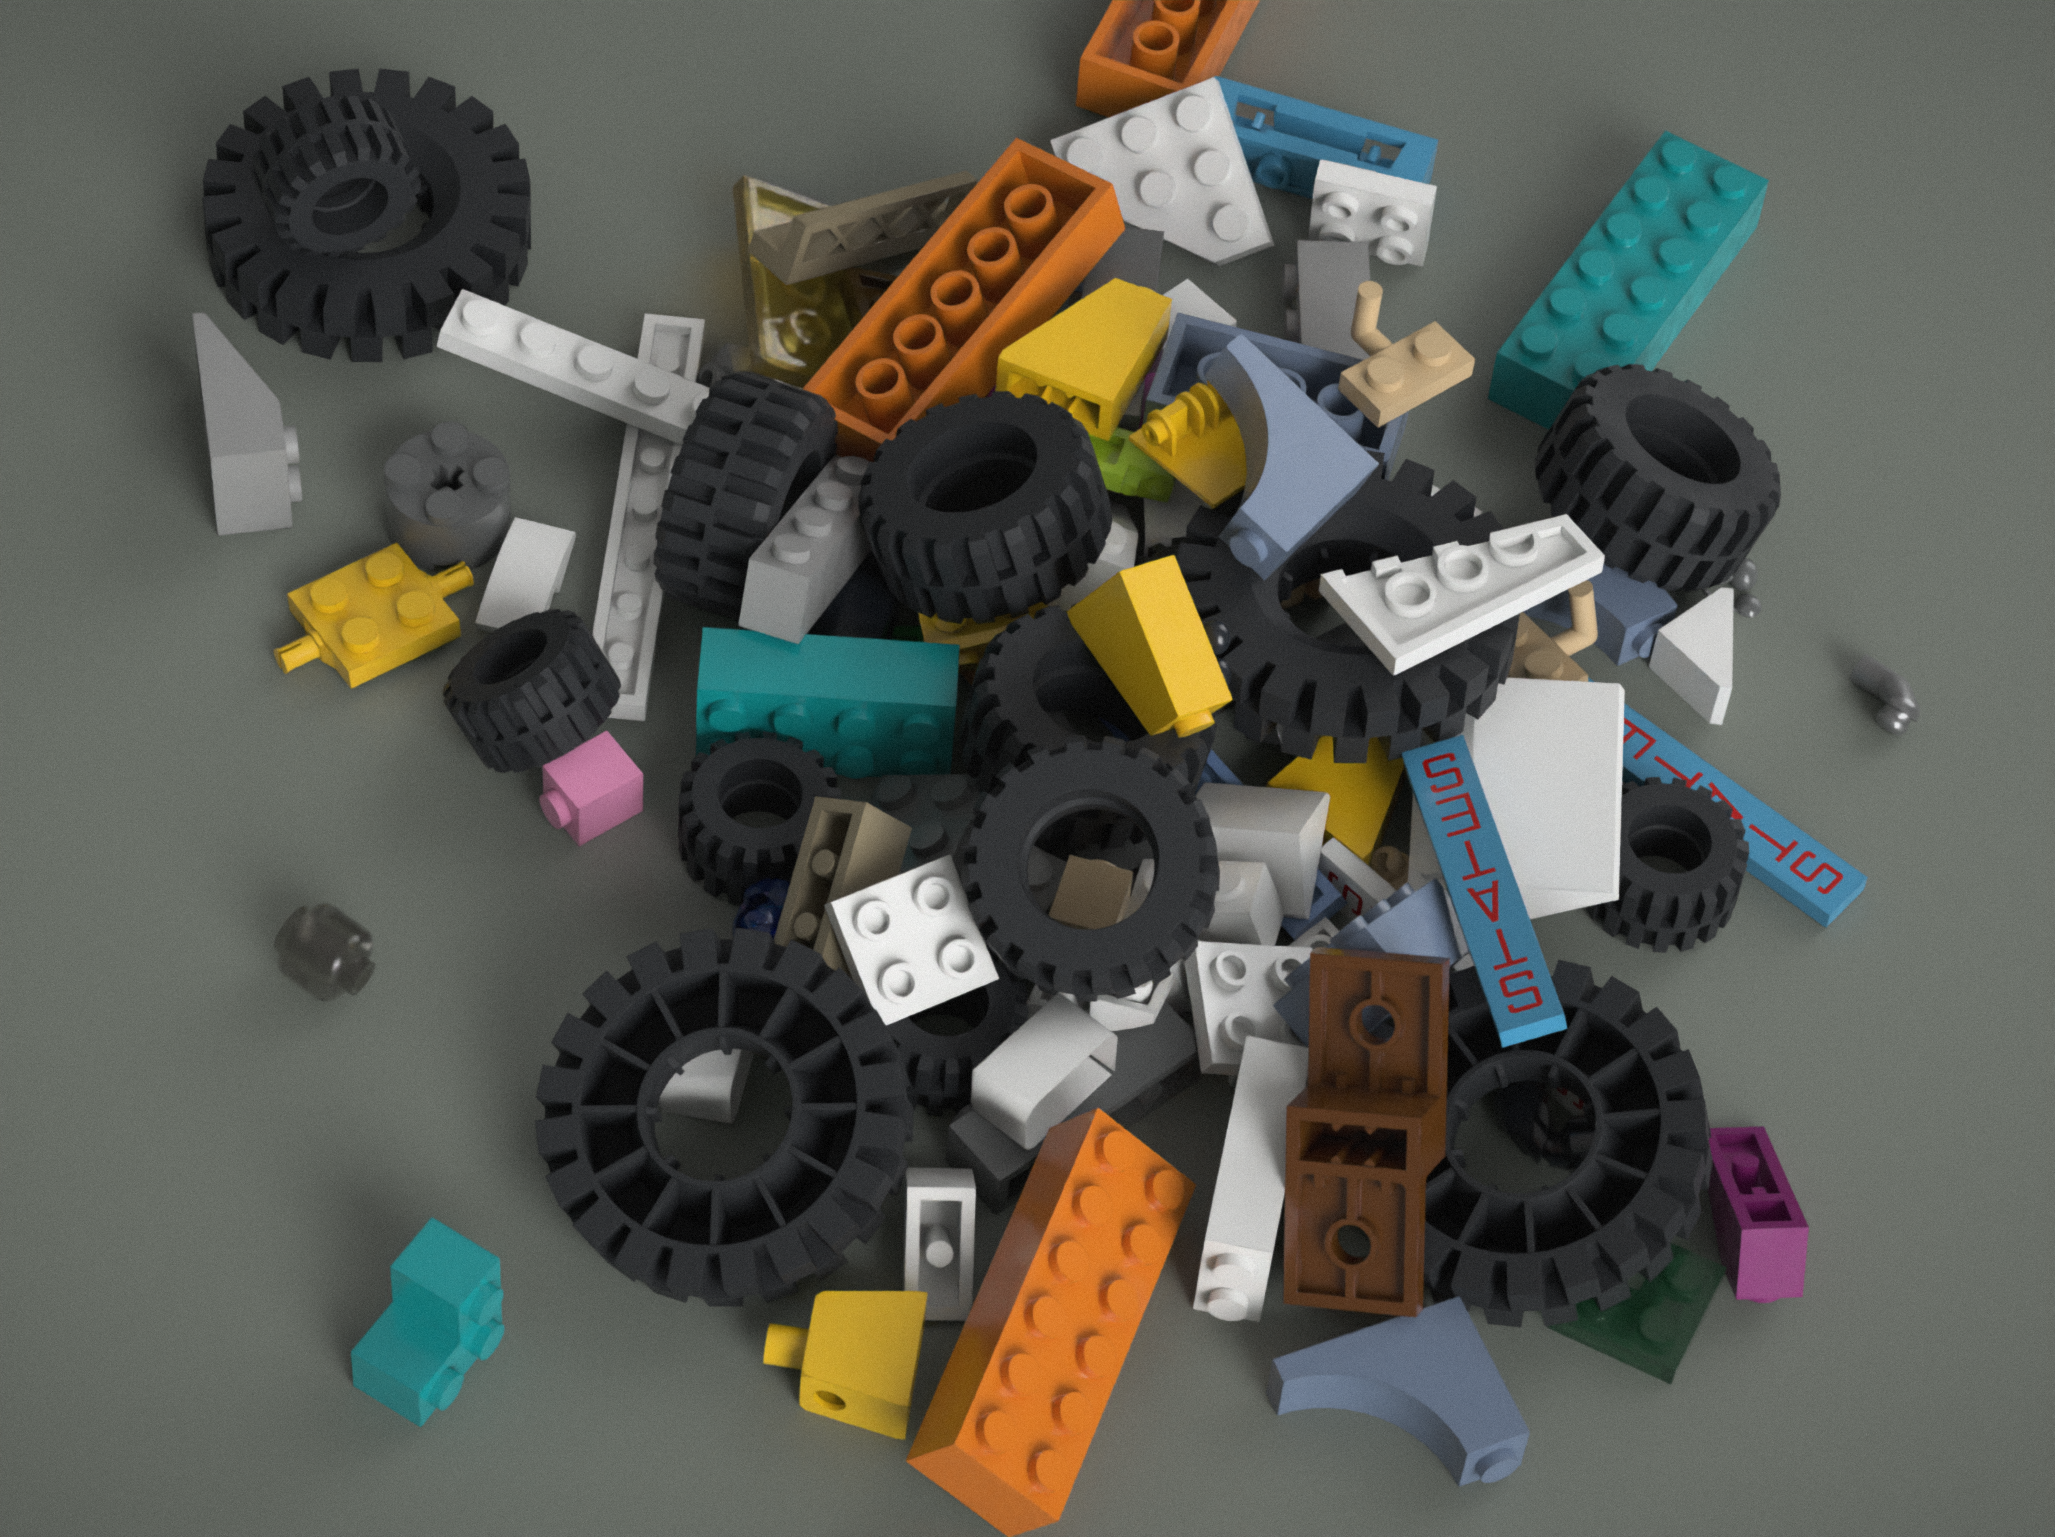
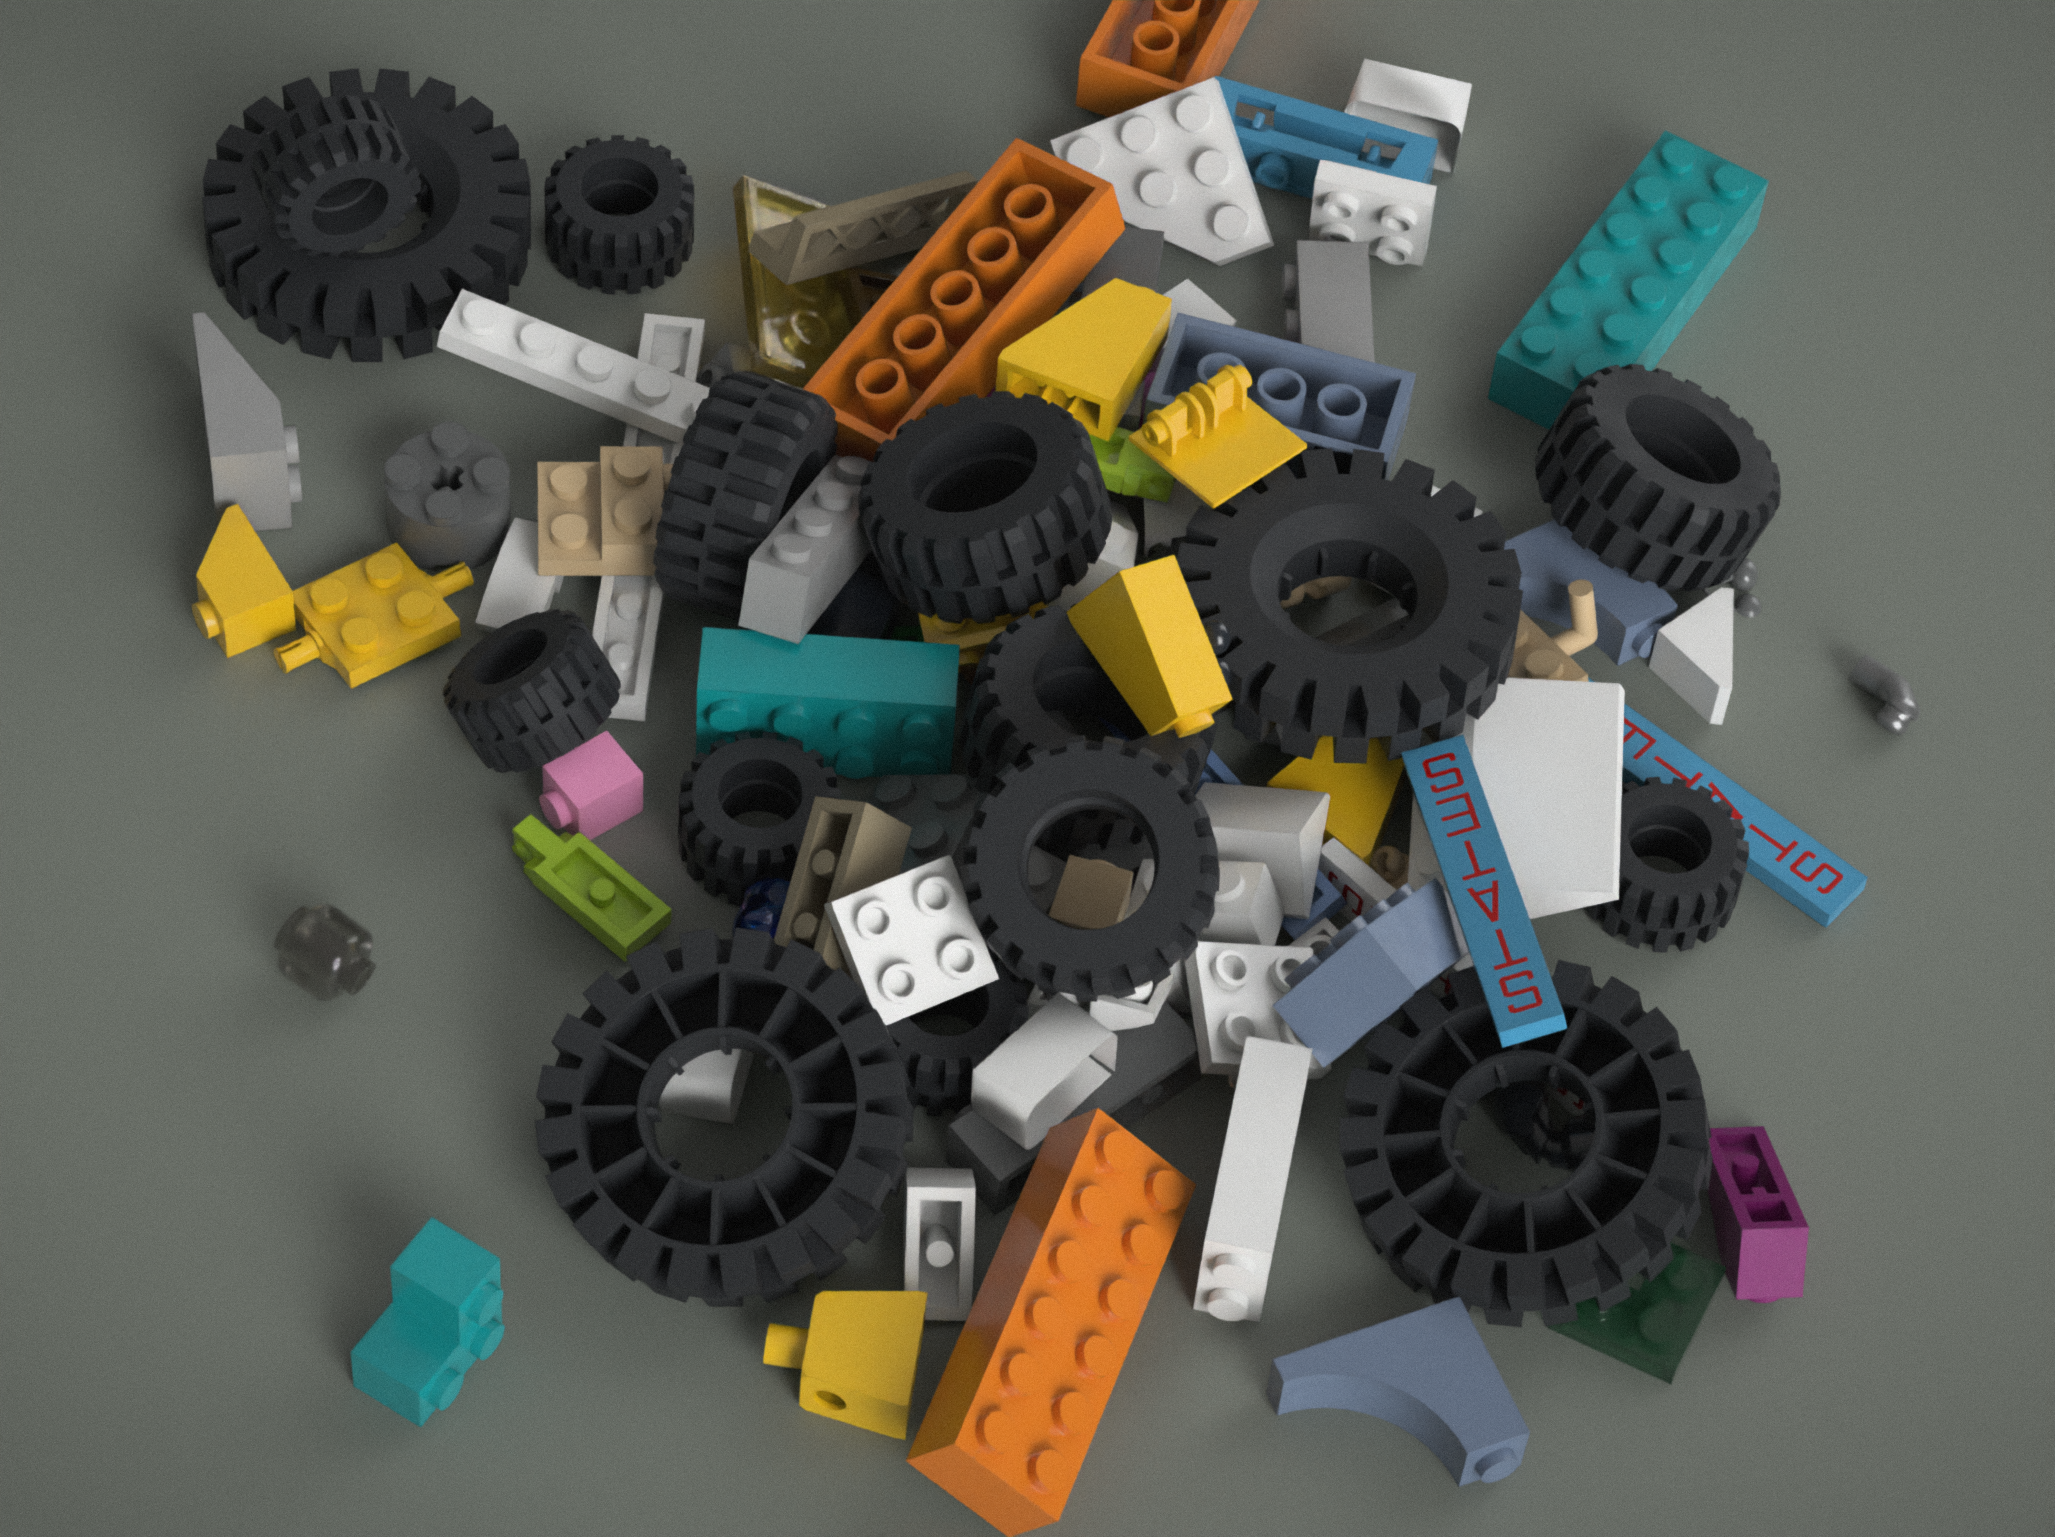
sand blue arch [1204,333,1379,580] -> none
reddish brown bracket [1283,947,1450,1317] -> none
white wing [1319,514,1605,676] -> none
tan plate [1338,281,1475,428] -> none
none -> yellow slope [192,503,296,658]
none -> lime hinge [512,814,672,962]
none -> tan plate [537,446,673,576]
none -> black tyre [544,135,695,295]
none -> white piece [1345,59,1472,173]

